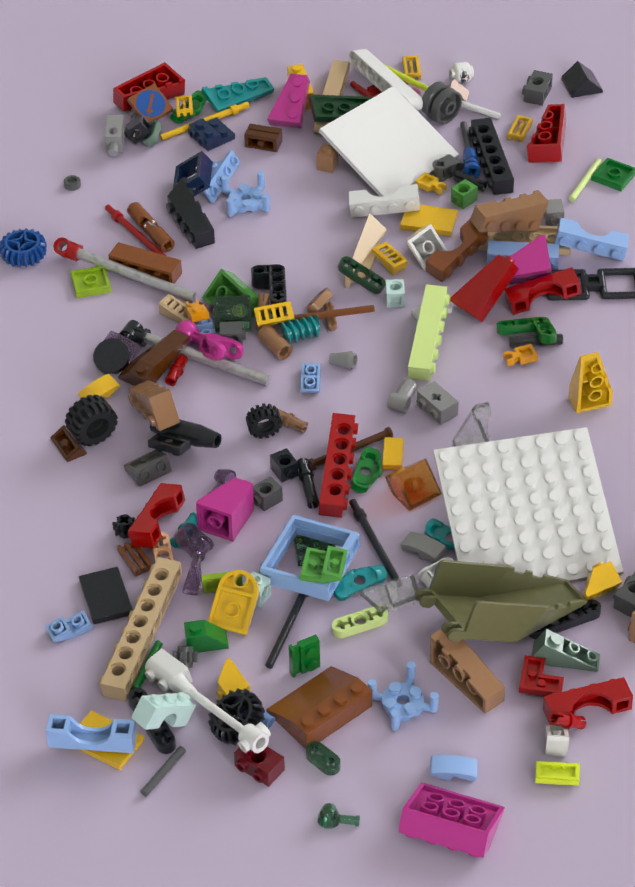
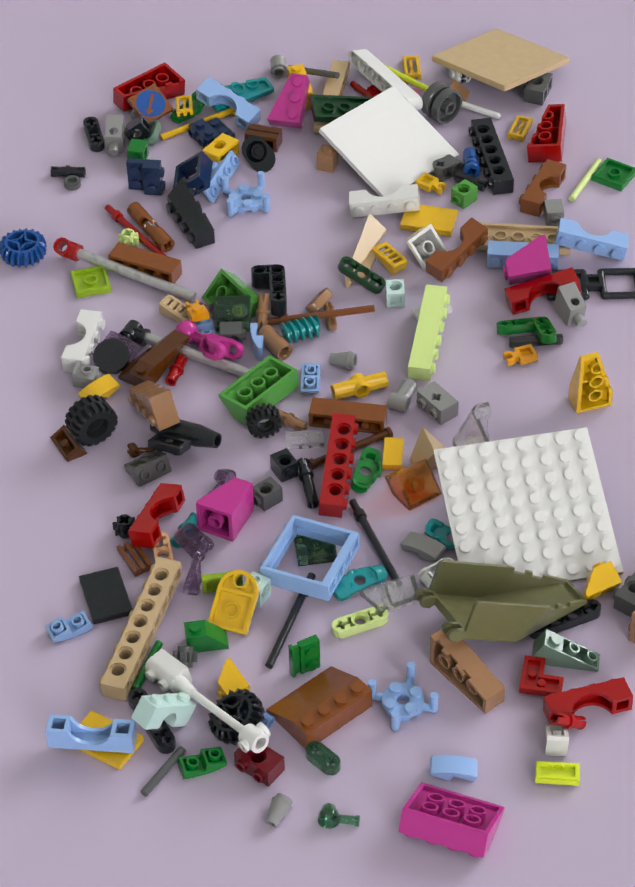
yellow slope [254,301,295,328] -> none
bright green slope [299,546,348,583] -> none
red slope [450,254,519,322] -> none
dark grey bar [460,121,472,149] -> none
medium nougat wedge [470,190,549,232] -> none
black slope [561,61,603,98] -> none
none -> black pin [50,165,86,178]
none -> white arch [61,309,105,373]
none -> light grey brick [72,361,102,388]
none -> black beam [83,117,105,152]
none -> yellowish green gear [118,228,139,247]
none -> dark blue plate [126,158,166,195]
none -> green brick [127,139,149,159]
none -> reddish brown hand [127,443,155,458]
none -> green slope [177,747,227,779]
none -> light blue arch [196,77,260,131]
none -> yellow brick [202,133,239,162]
none -> bright green slope [218,355,299,425]
none -> black piece [241,135,276,173]
none -> light blue slope [250,323,264,361]
none -> light grey cone [265,793,292,828]
none -> light grey brick [270,55,287,78]
none -> clear plate [285,429,324,450]
none -> dark grey bar [289,65,340,79]
none -> dark orange brick [309,397,387,434]
none -> yellow piece [330,371,389,400]
none -> tan slope [410,426,445,473]
none -> tan tile [432,28,569,92]
none -> dark orange arch [519,159,566,217]
none -> light grey torso [553,282,587,328]

